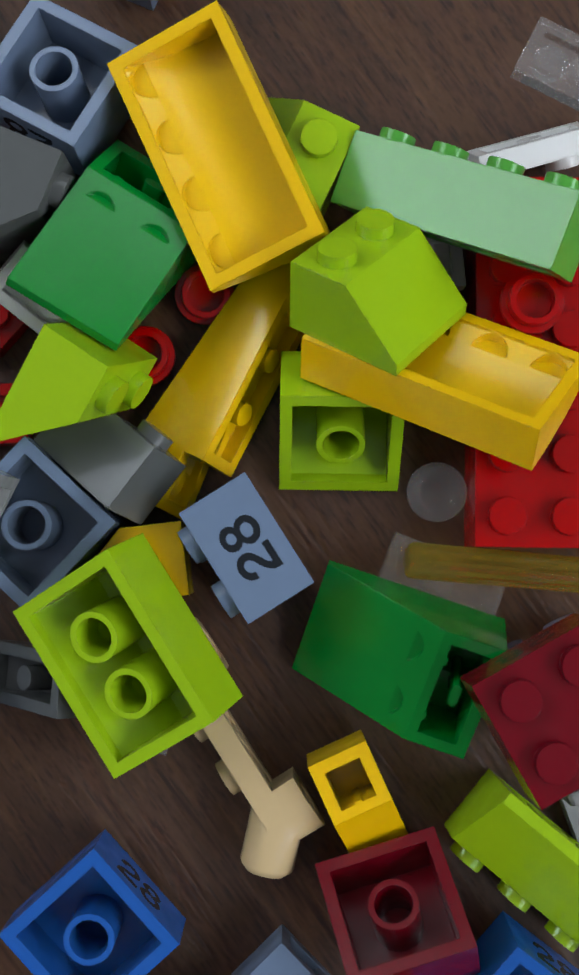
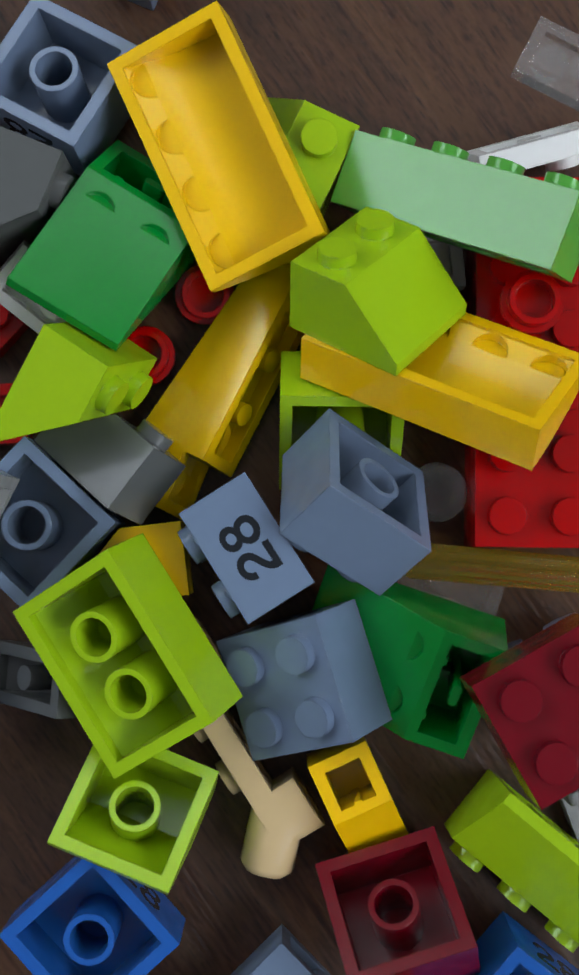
none -> lime slope [47,745,219,895]
none -> sand blue brick [216,599,392,761]
none -> sand blue brick [279,408,432,596]

